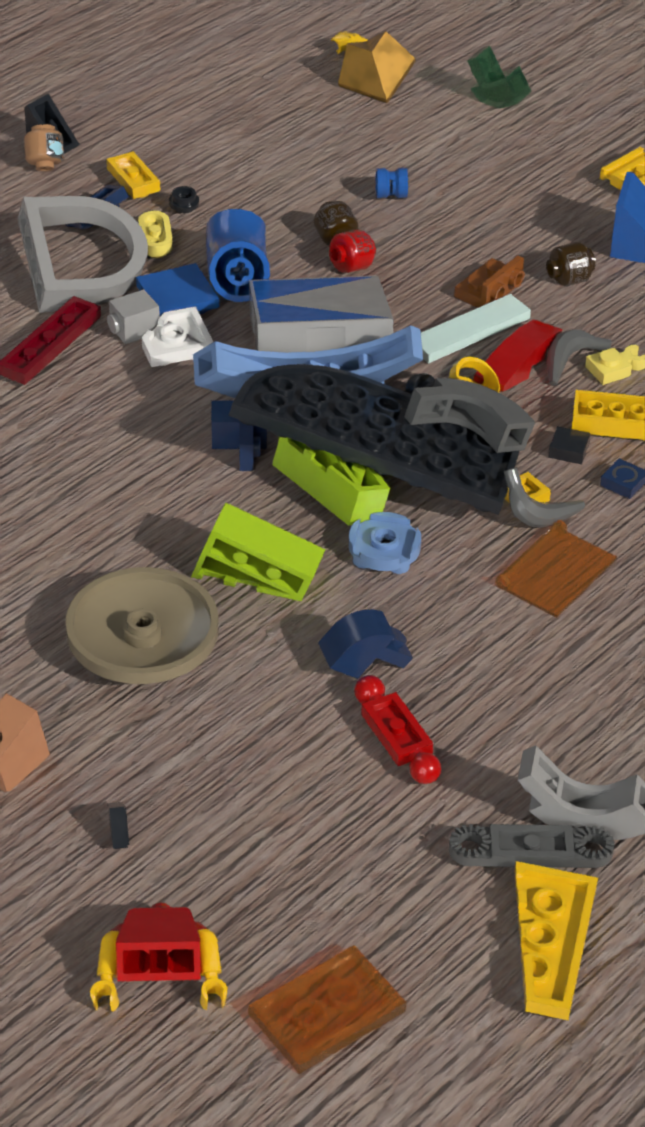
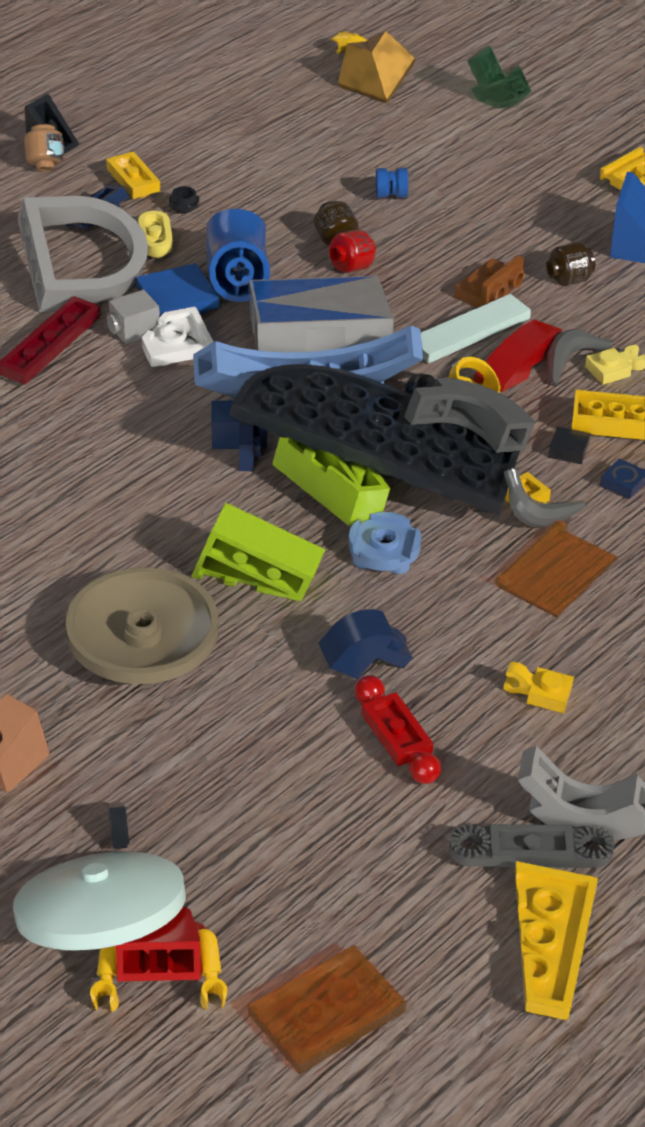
none -> light aqua dish [13,851,186,950]
none -> yellow plate [503,662,574,714]

